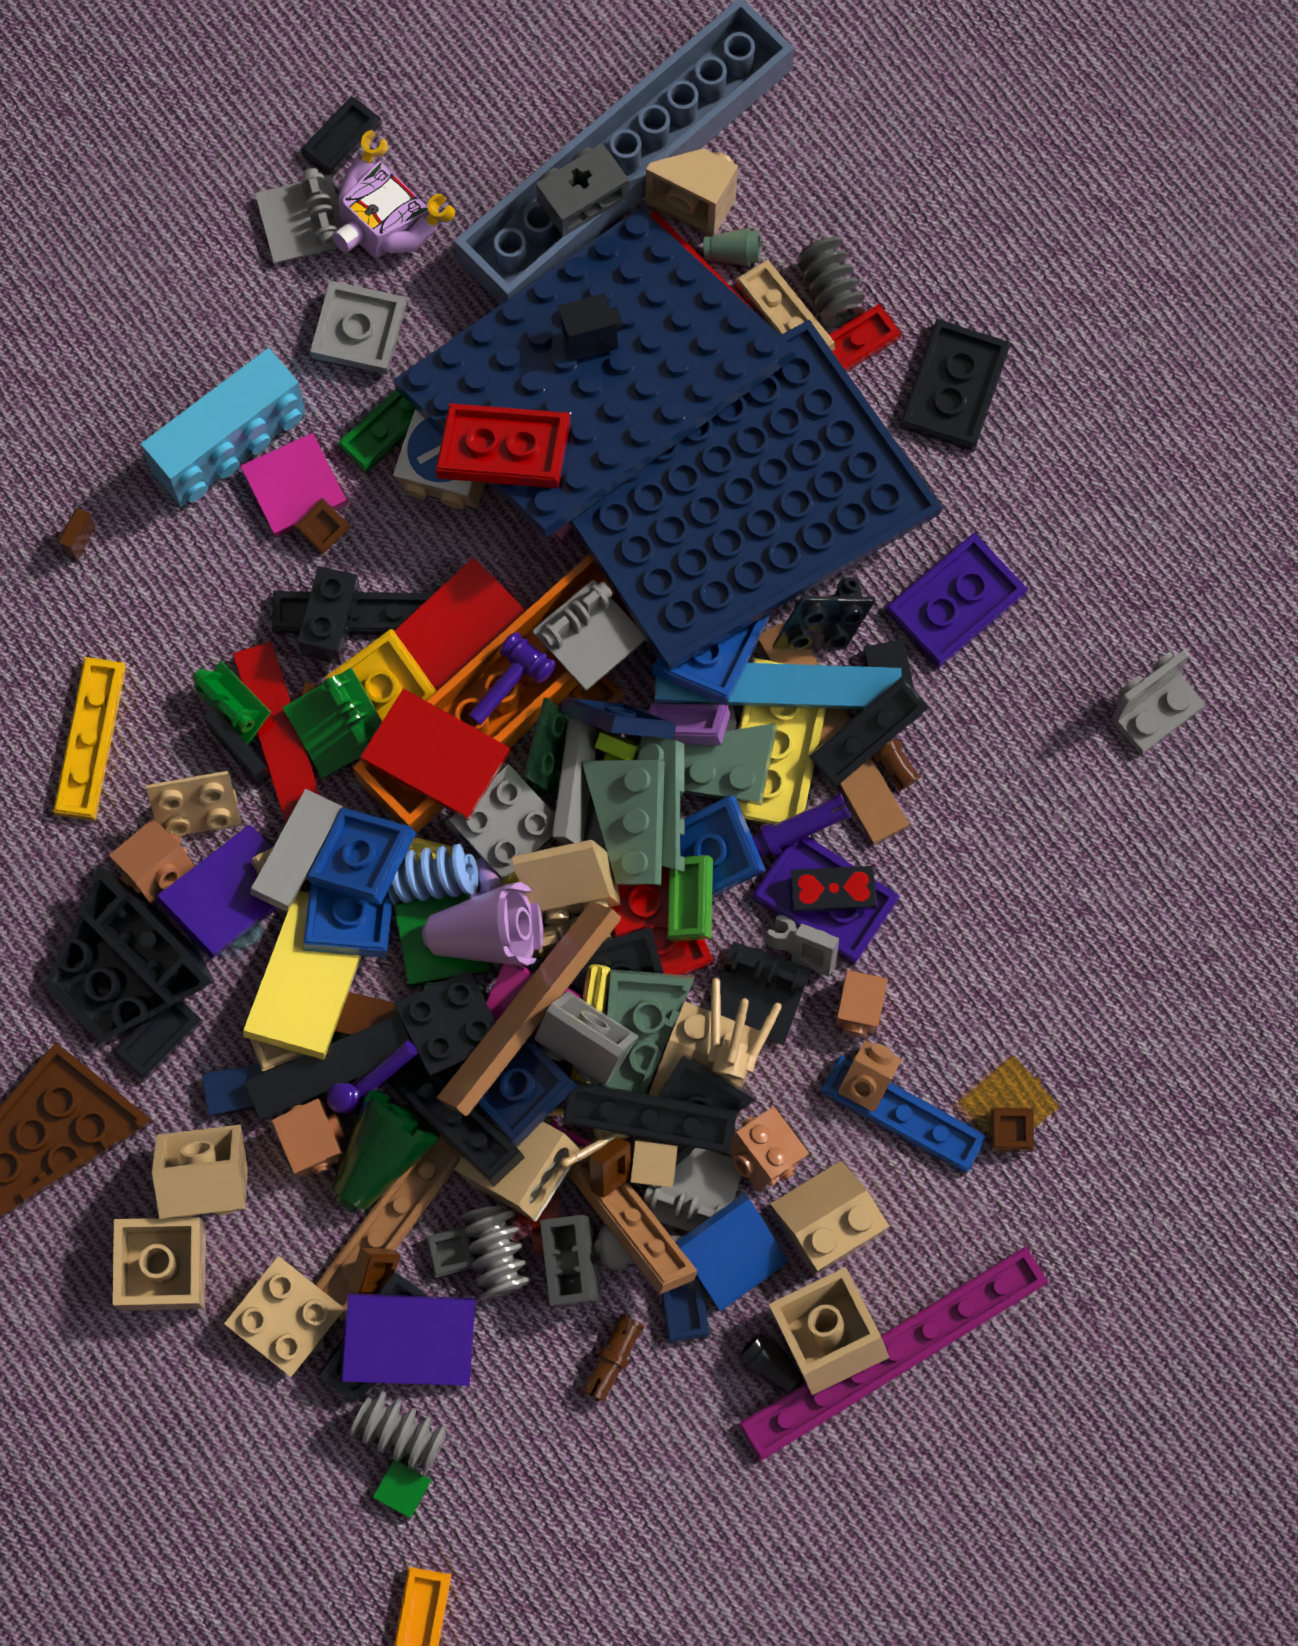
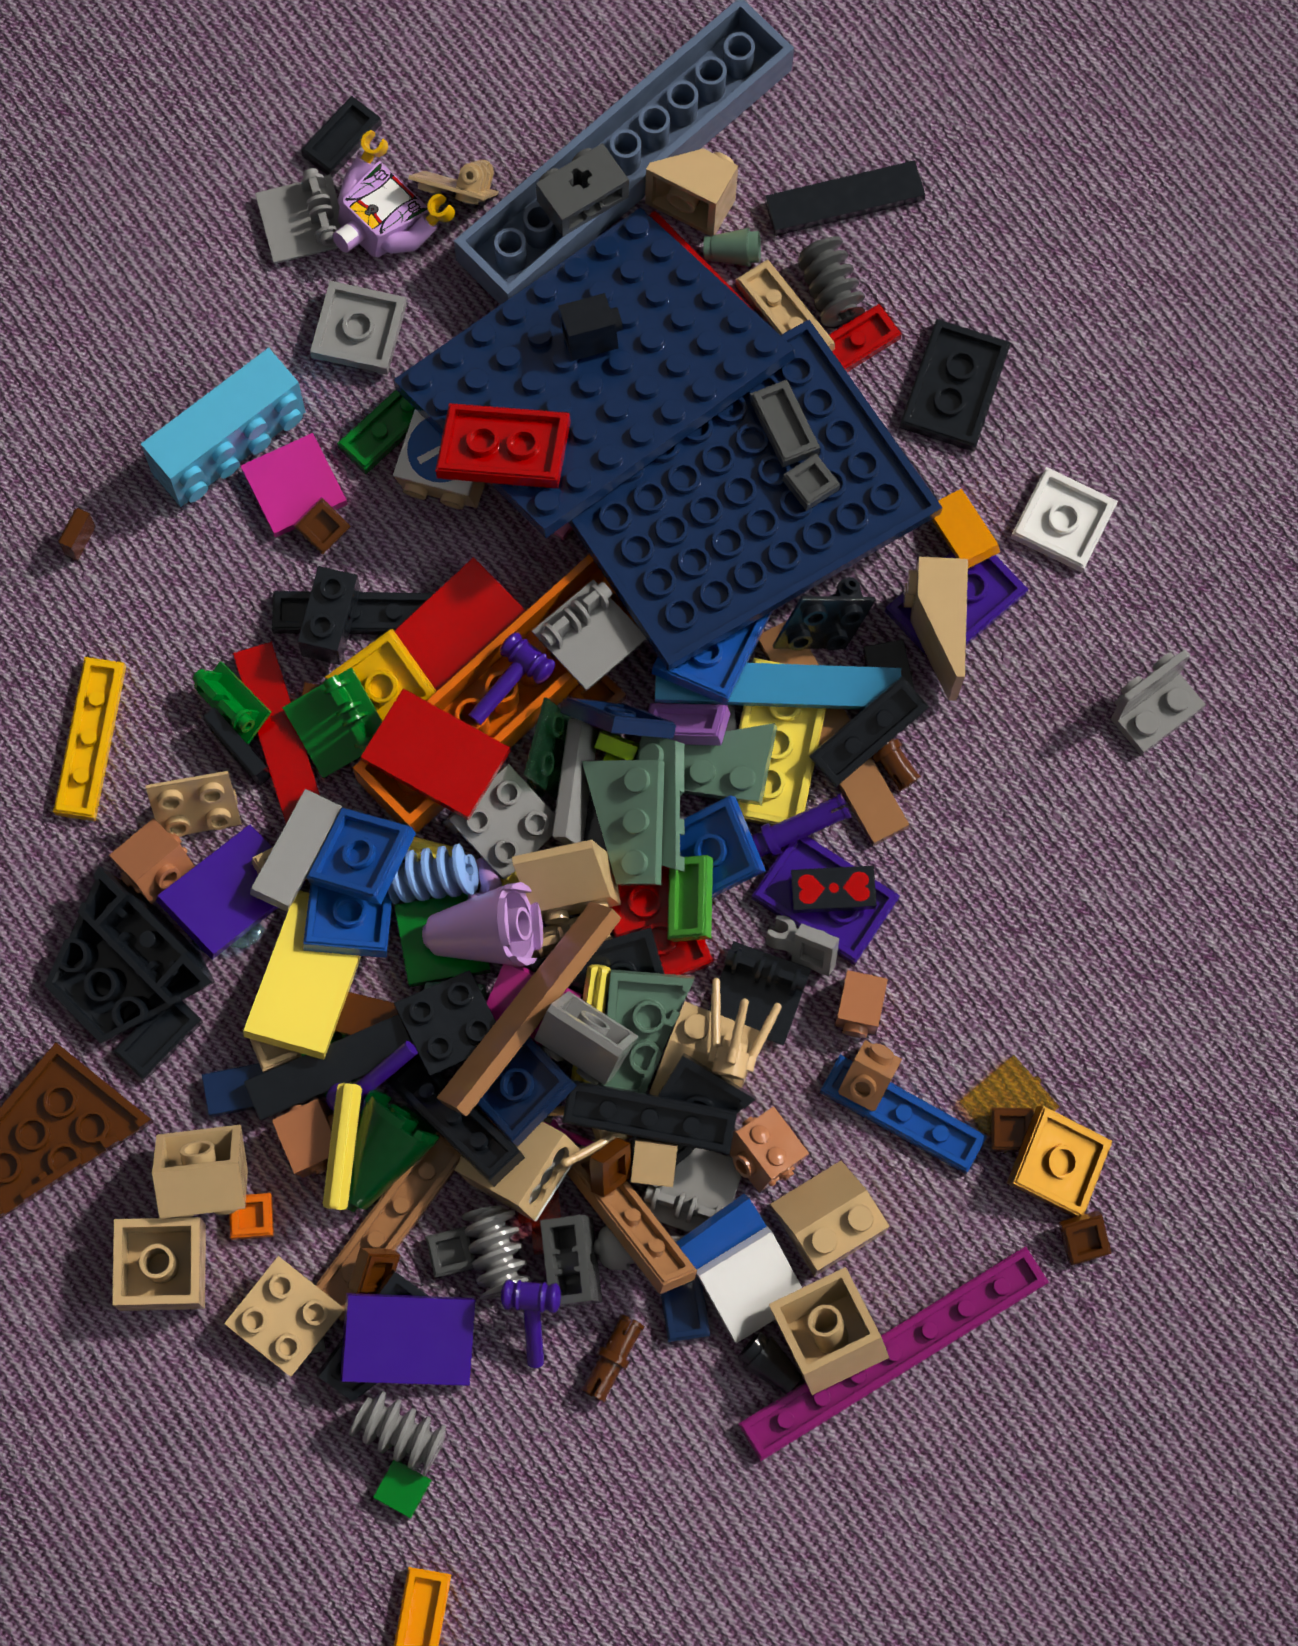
none -> orange tile [229,1193,274,1240]
none -> light yellow axle [323,1083,362,1210]
none -> tan hinge [408,159,499,205]
none -> dark purple piece [501,1279,561,1368]
none -> white tile [697,1227,802,1343]
none -> dark grey tile [749,380,820,468]
none -> black tile [765,160,925,236]
none -> dark grey tile [782,454,840,511]
none -> tan slope [903,556,968,701]
none -> light orange tile [932,488,1000,568]
none -> tile [1007,1106,1112,1217]
none -> white tile [1011,467,1118,573]
none -> reddish brown tile [1058,1211,1112,1265]

